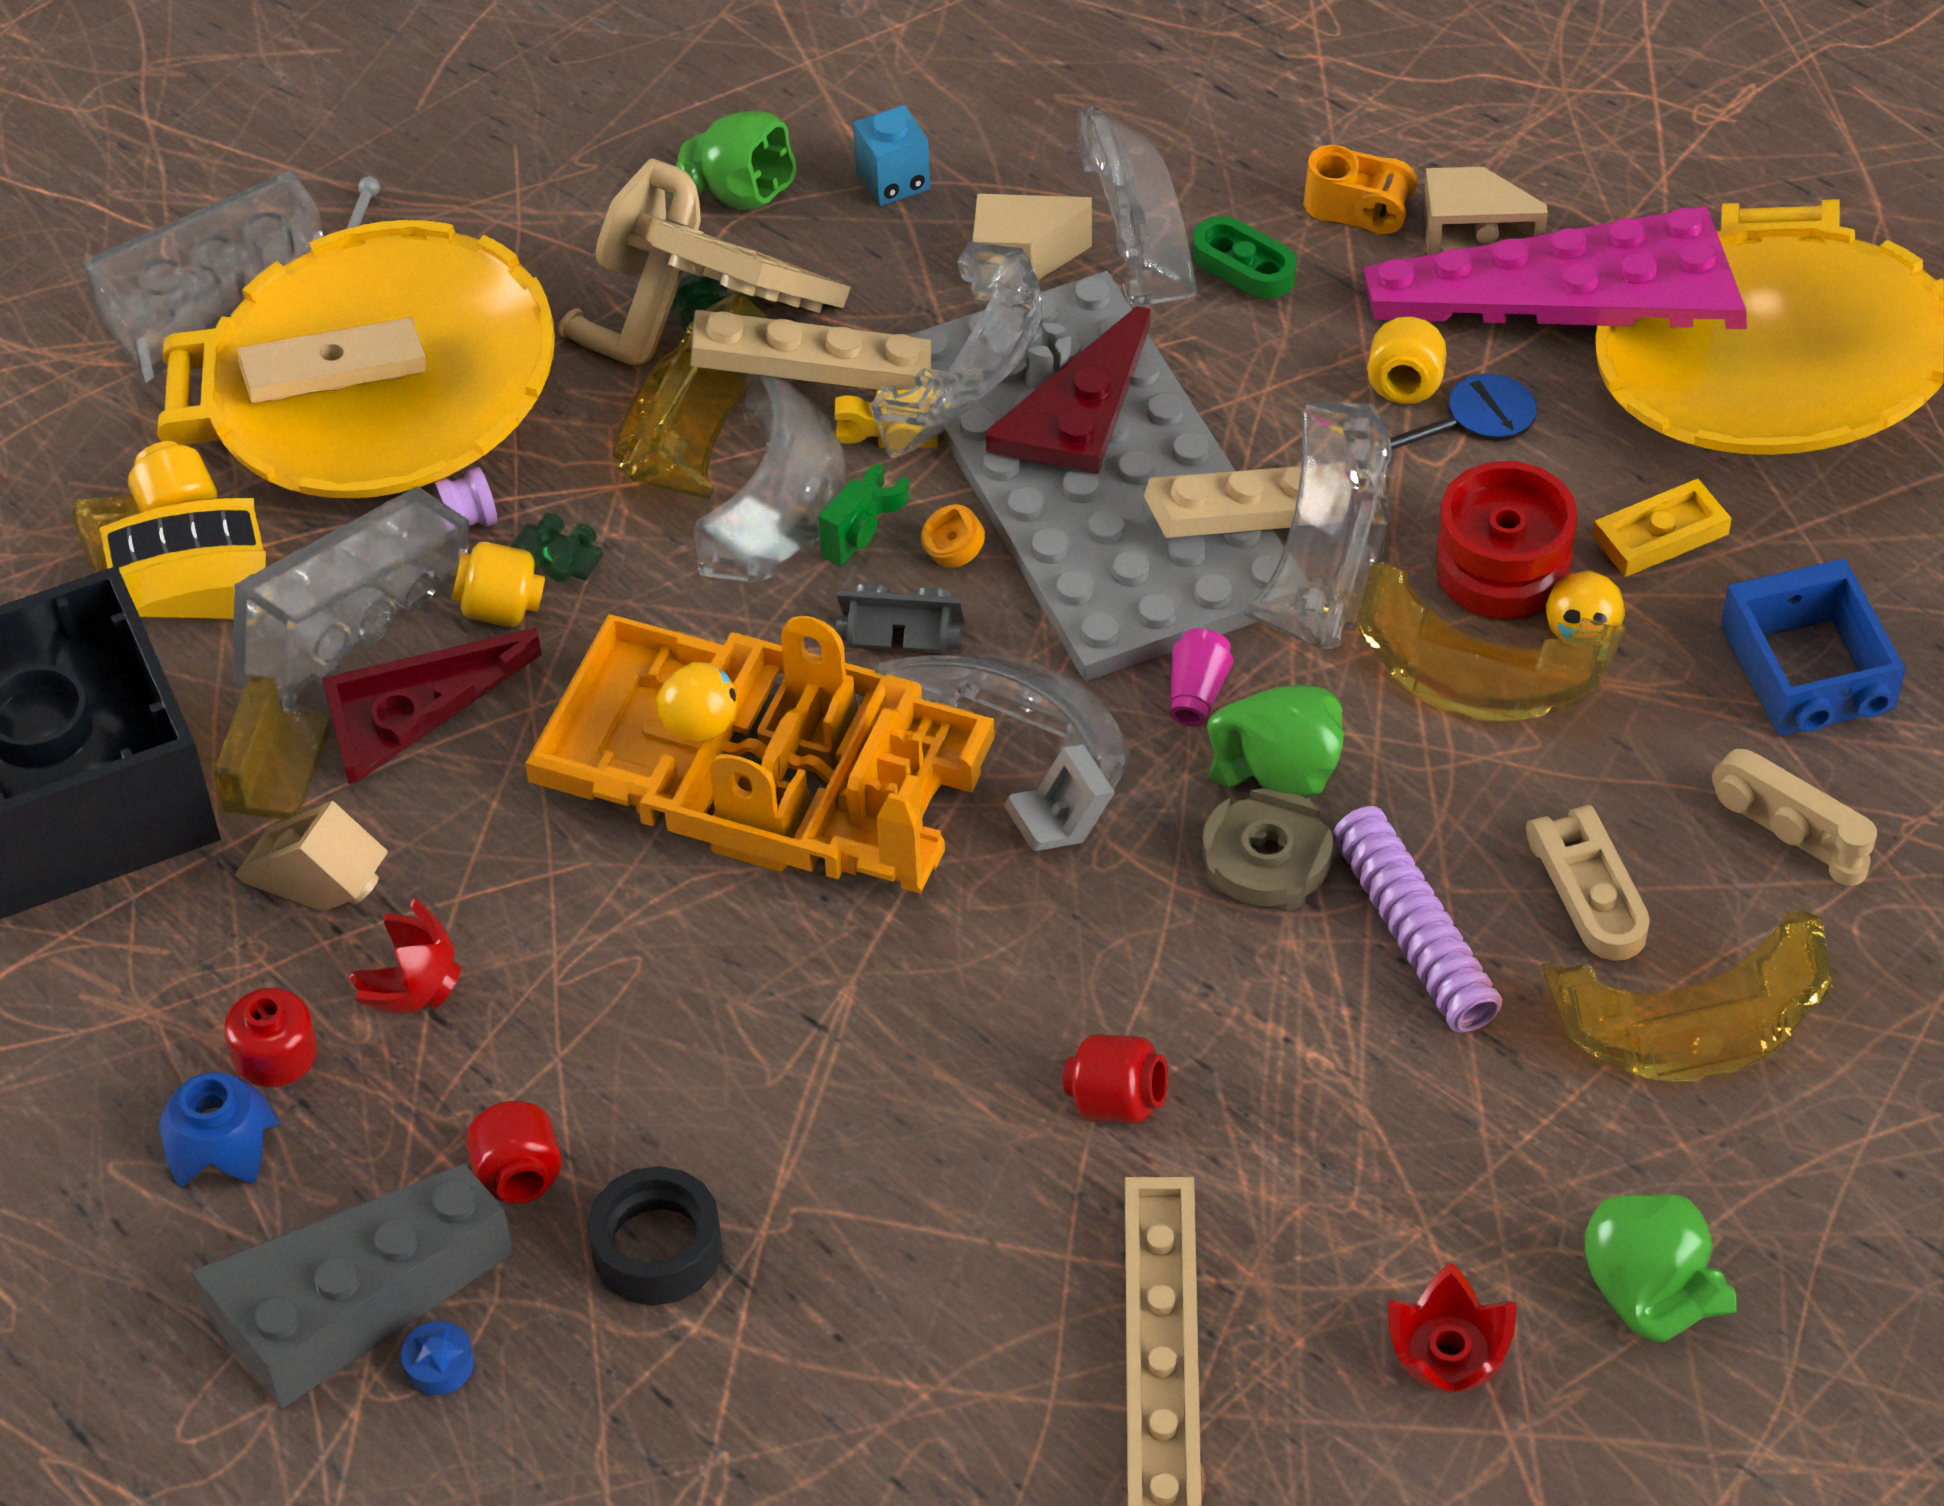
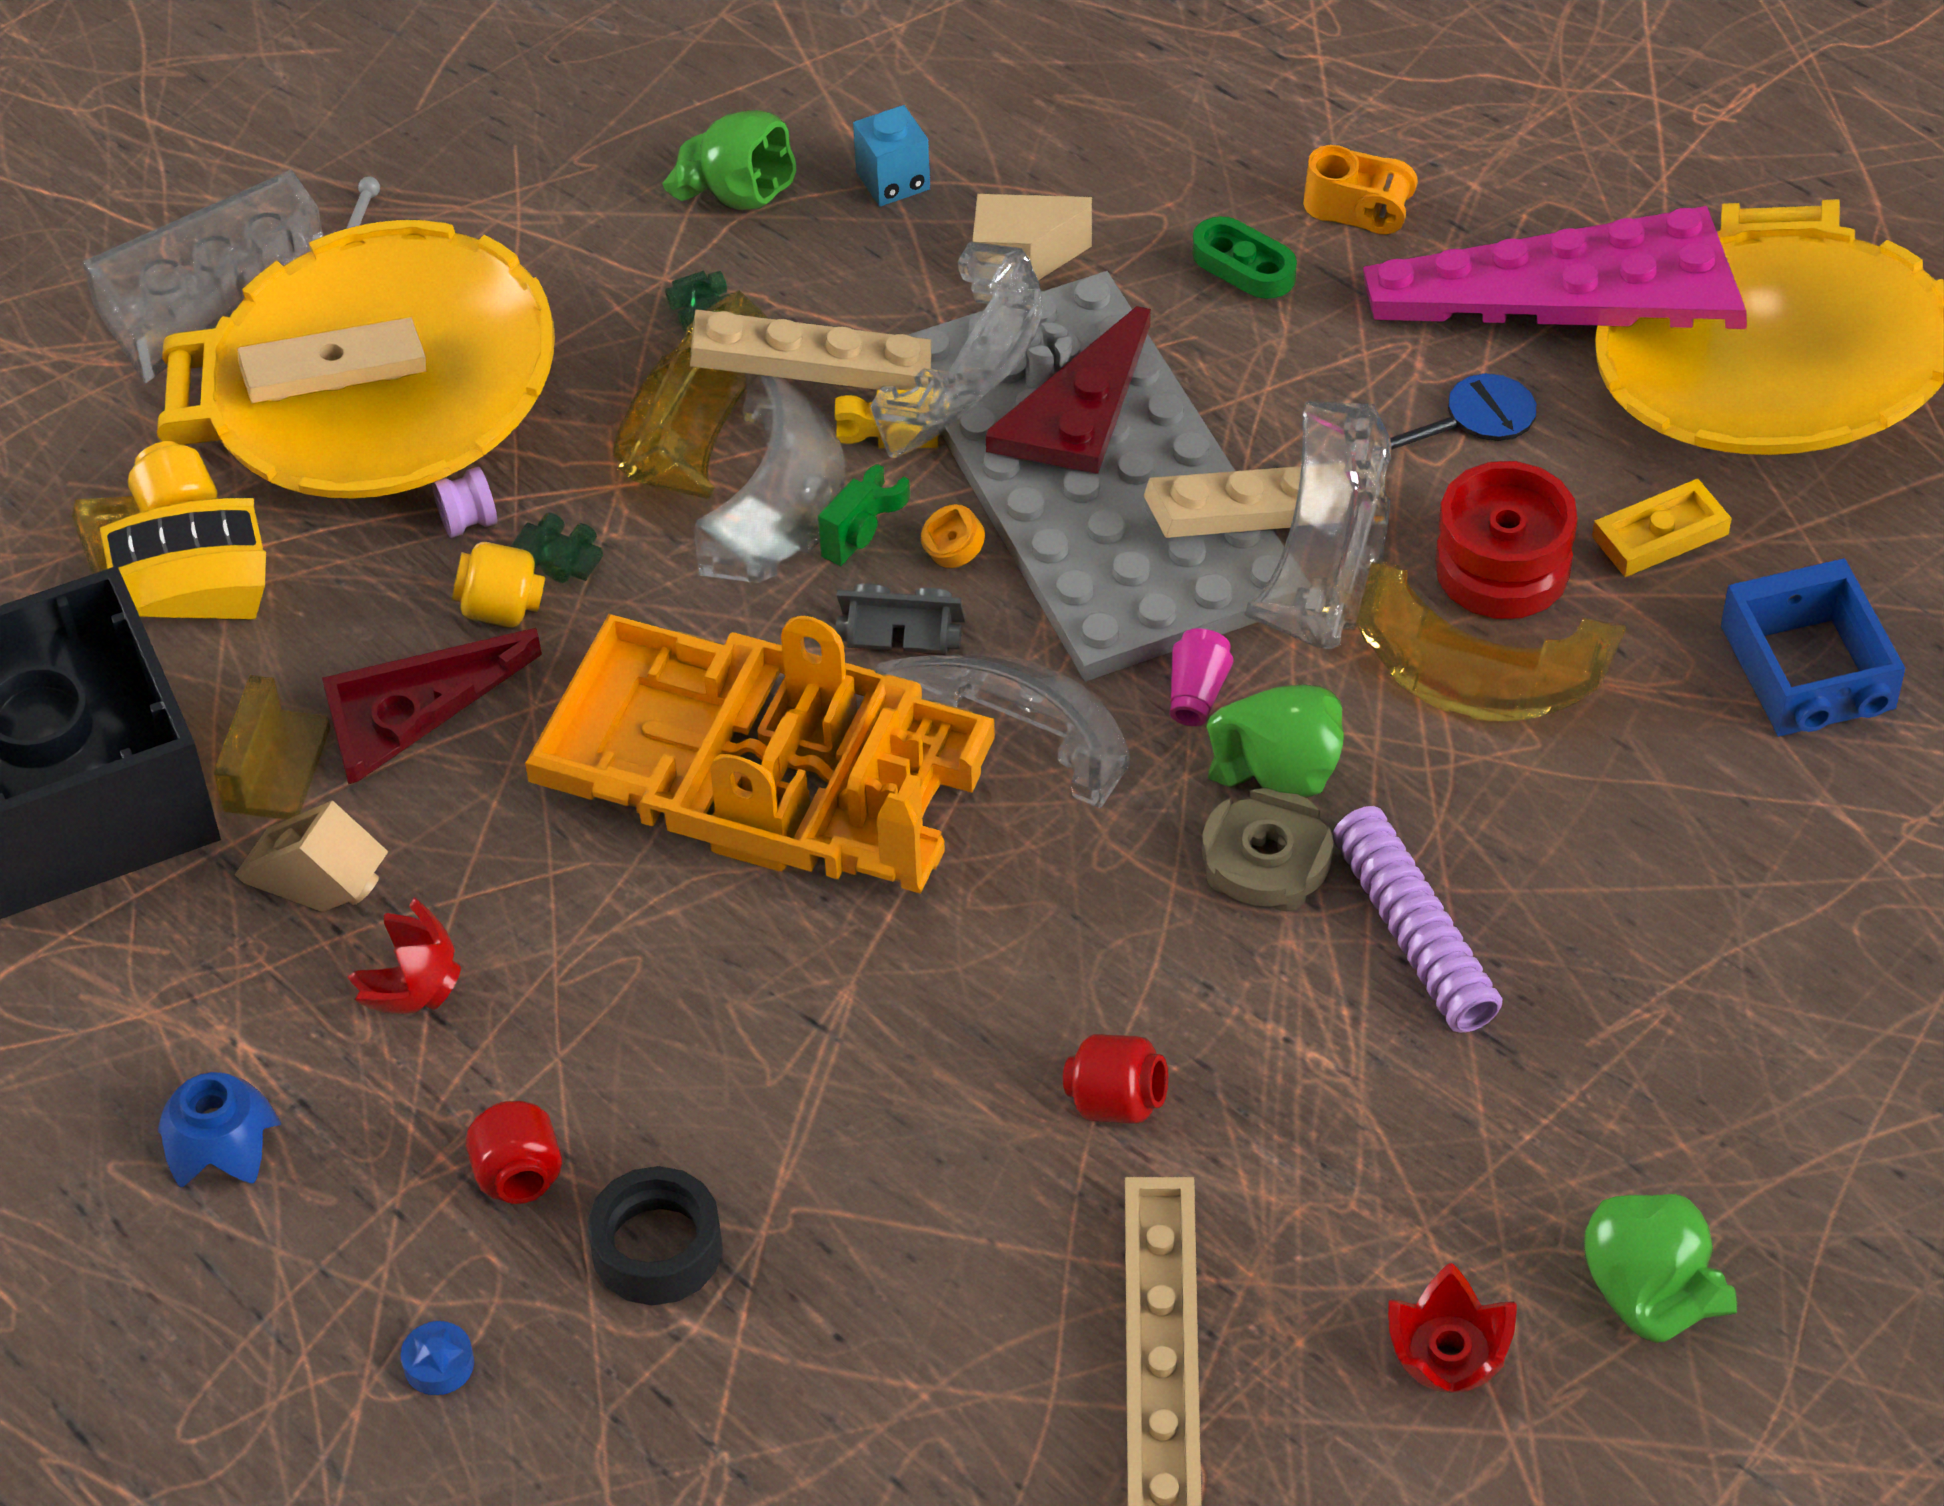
dark grey wedge [191,1164,514,1409] -> none
red head [224,987,317,1088] -> none
clear wedge [233,486,469,717] -> none
tan plate [557,158,851,366] -> none
yellow piece [656,662,738,743] -> none
light grey bracket [1004,744,1115,851] -> none
clear windscreen [1077,107,1197,308] -> none
yellow head [1367,316,1447,405] -> none
tan slope [1422,167,1548,255] -> none
tan plate [1526,804,1650,961] -> none
clear yellow windscreen [1541,909,1833,1081] -> none
yellow piece [1545,570,1625,649] -> none
tan plate [1712,749,1877,886] -> none

